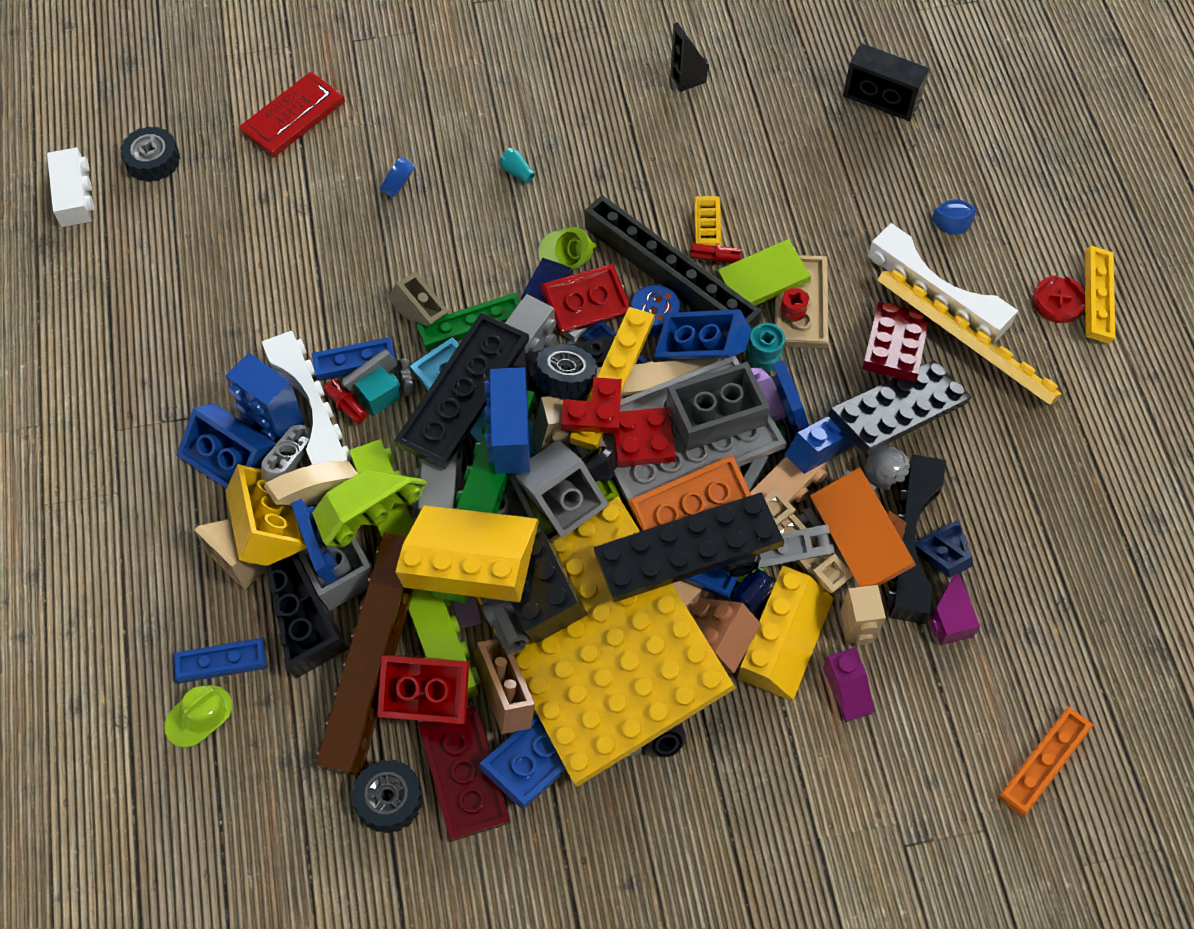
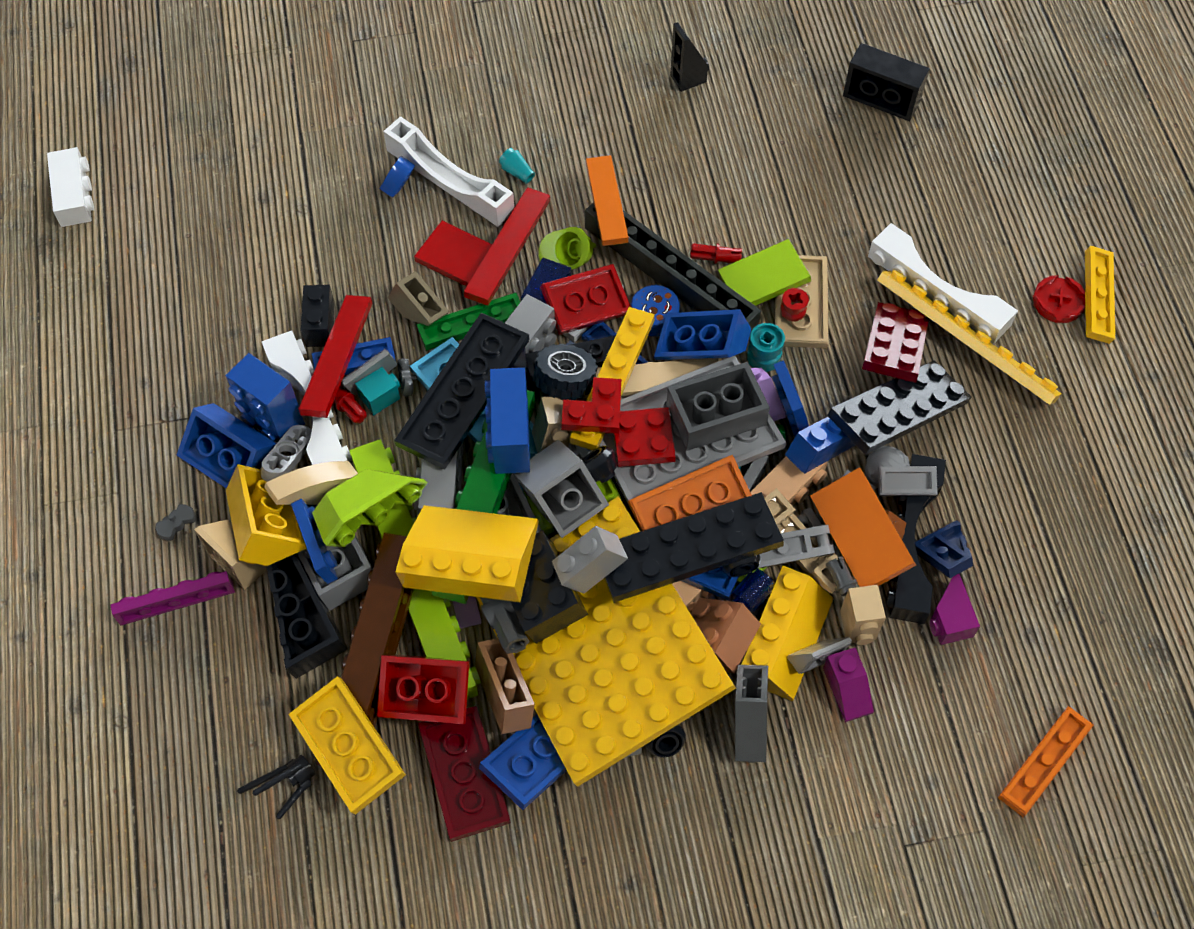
black wheel [120,126,180,182] -> none
lime piece [165,685,232,748] -> none
blue tile [174,638,267,684] -> none
red tile [239,71,345,158] -> none
black wheel [352,759,423,833] -> none
yellow slope [694,196,721,246] -> none
blue hat [932,199,977,234] -> none
none -> magenta plate [110,571,235,626]
none -> dark grey piece [155,504,196,541]
none -> black plant [237,755,315,819]
none -> yellow plate [288,676,406,815]
none -> red tile [299,295,373,418]
none -> black brick [301,284,335,347]
none -> white arch [383,116,514,227]
none -> red tile [414,220,492,287]
none -> red tile [464,187,550,306]
none -> light grey brick [552,526,628,593]
none -> orange tile [586,155,629,246]
none -> dark grey slope [735,665,768,763]
none -> light grey slope [787,637,852,674]
none -> dark grey pin [826,557,858,596]
none -> light grey tile [878,466,938,496]

